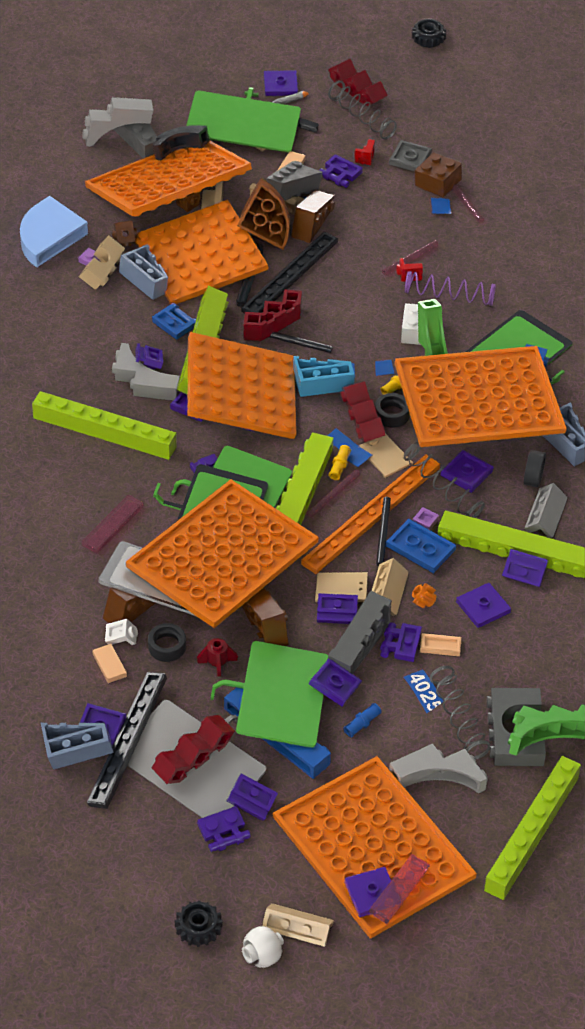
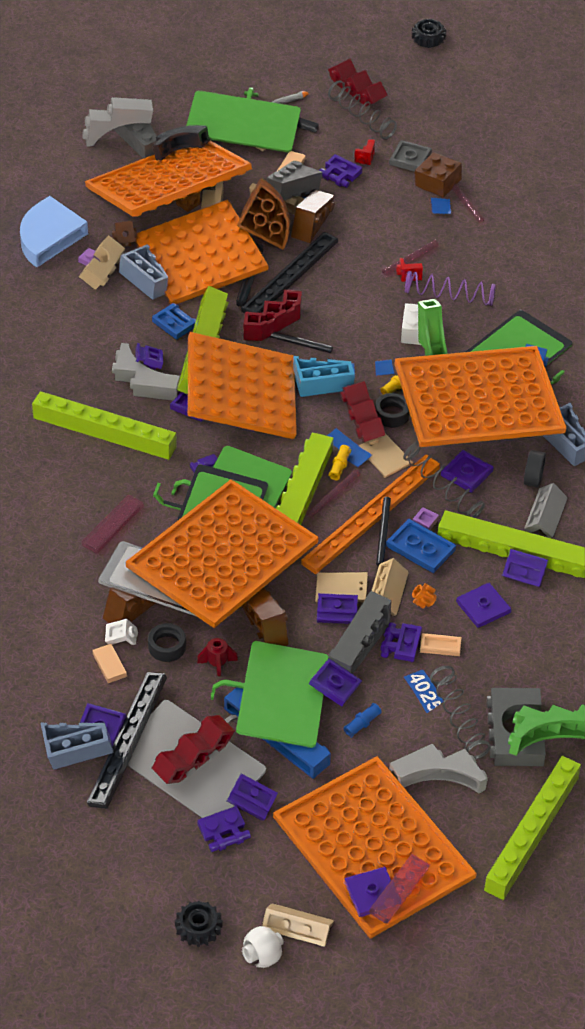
dark purple plate [264,71,298,96] -> none

